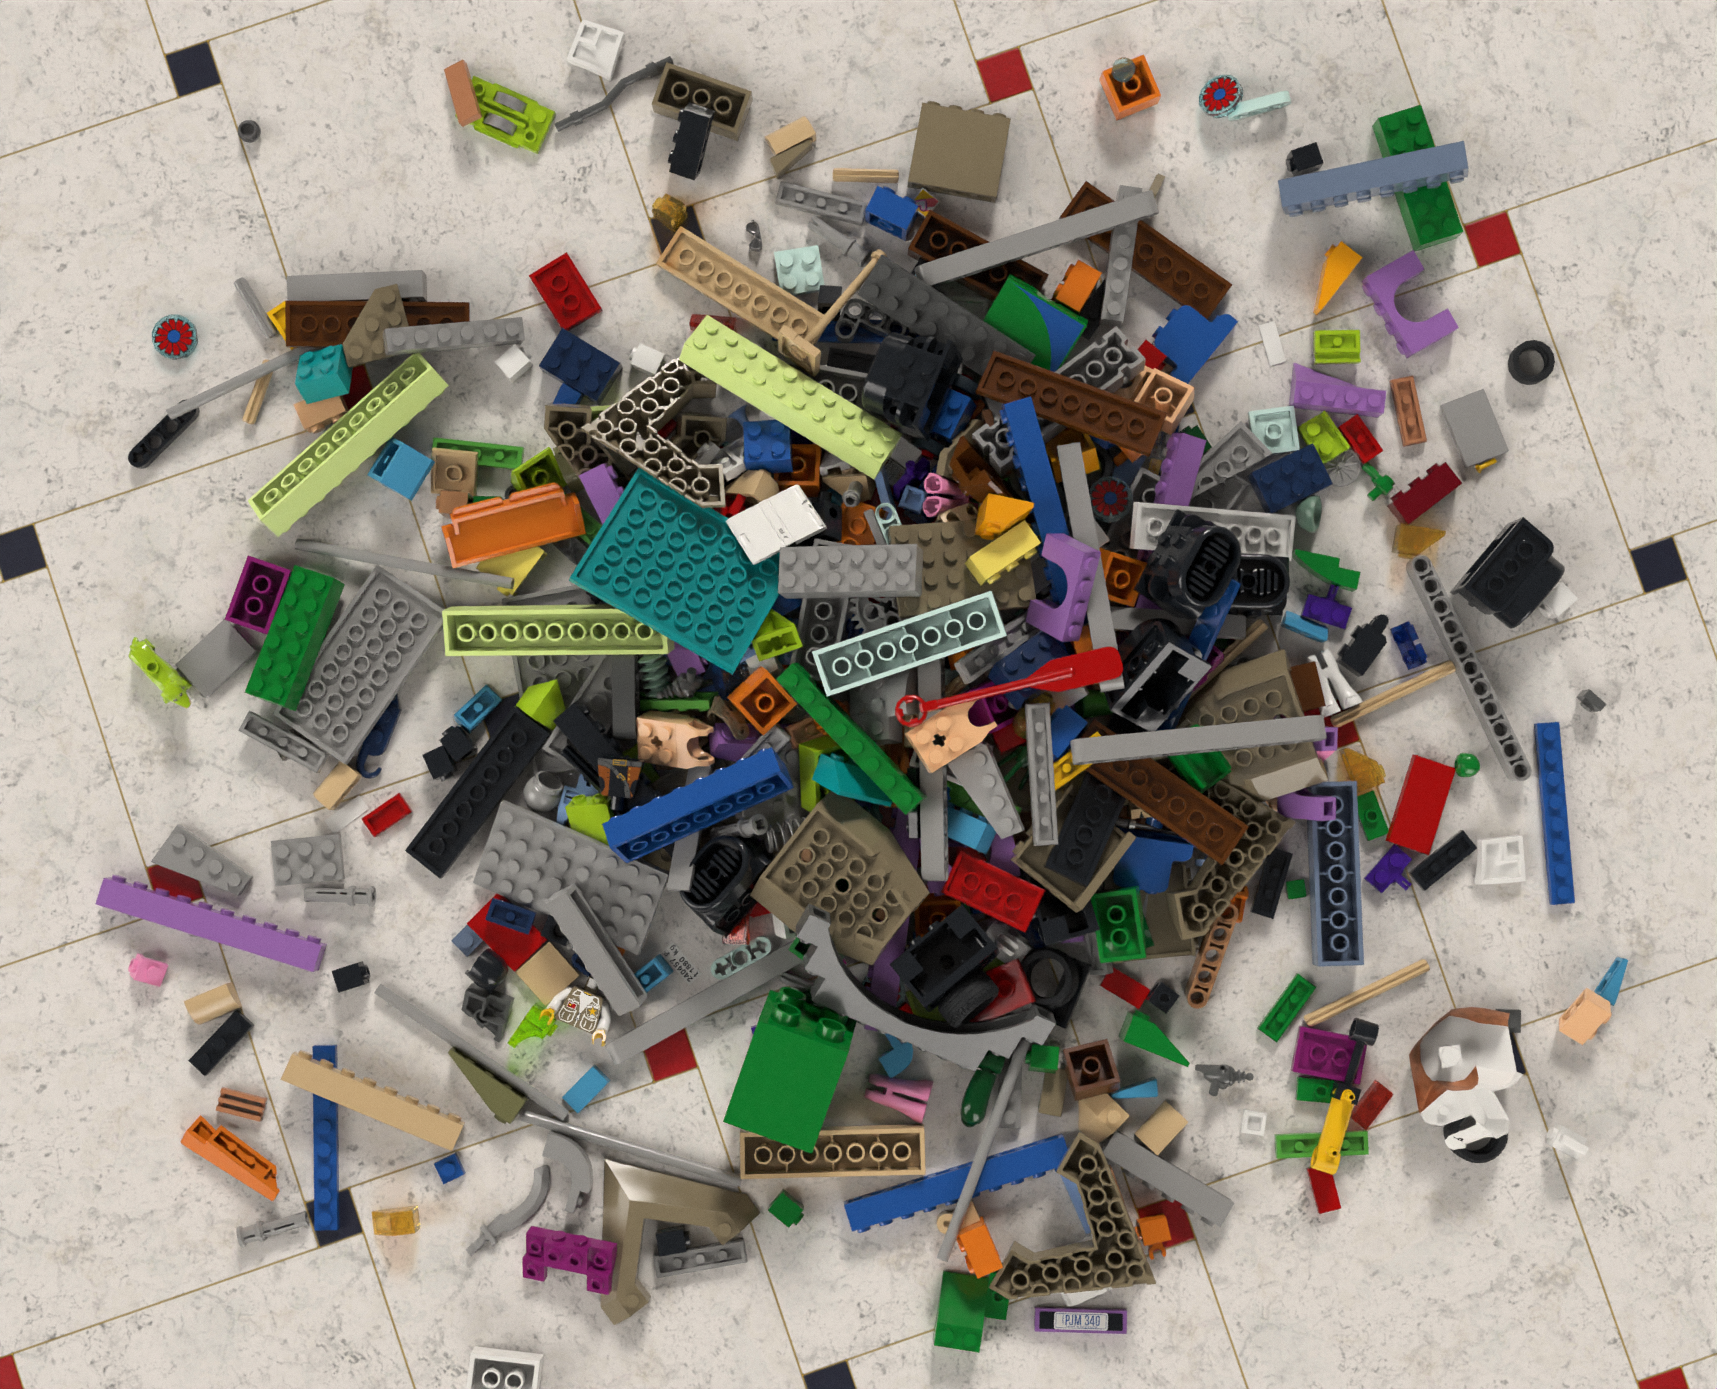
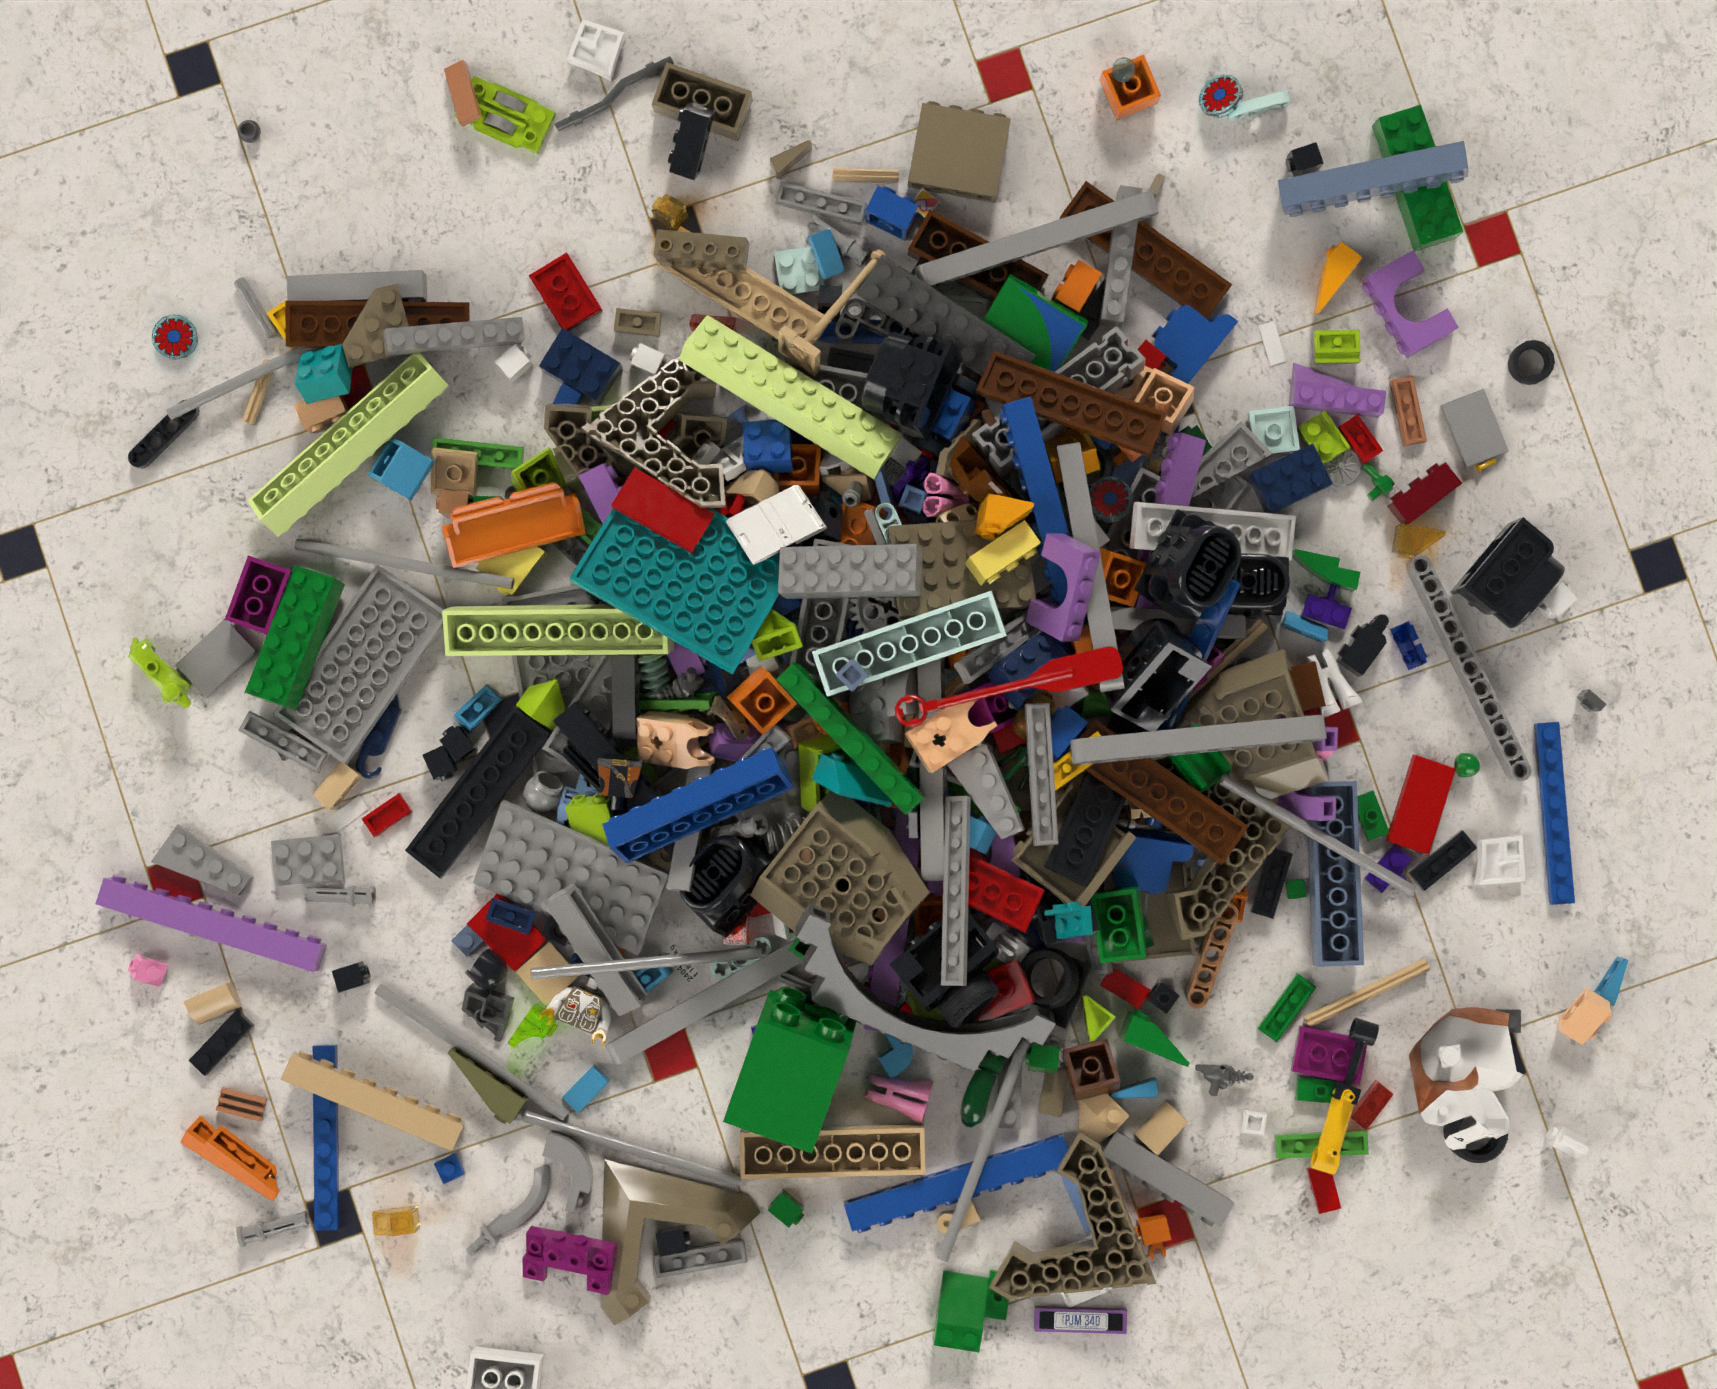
flat silver piece [746,220,762,252] -> none
tan brick [765,116,816,156] -> none
orange brick [956,1216,1003,1279] -> none
sand green piece [1295,495,1322,532] -> none
tan axle [1330,661,1456,727] -> none
clear yellow slope [1339,748,1386,792] -> none
none -> light grey piece [531,947,762,980]
none -> red tile [611,467,715,553]
none -> dark tan plate [614,308,662,337]
none -> dark tan brick [654,229,750,273]
none -> dark azure slope [808,229,845,280]
none -> sand blue plate [836,658,869,692]
none -> light grey plate [941,796,971,986]
none -> teal bracket [1044,902,1093,939]
none -> lime slope [1081,994,1116,1042]
none -> light grey piece [1219,774,1416,895]

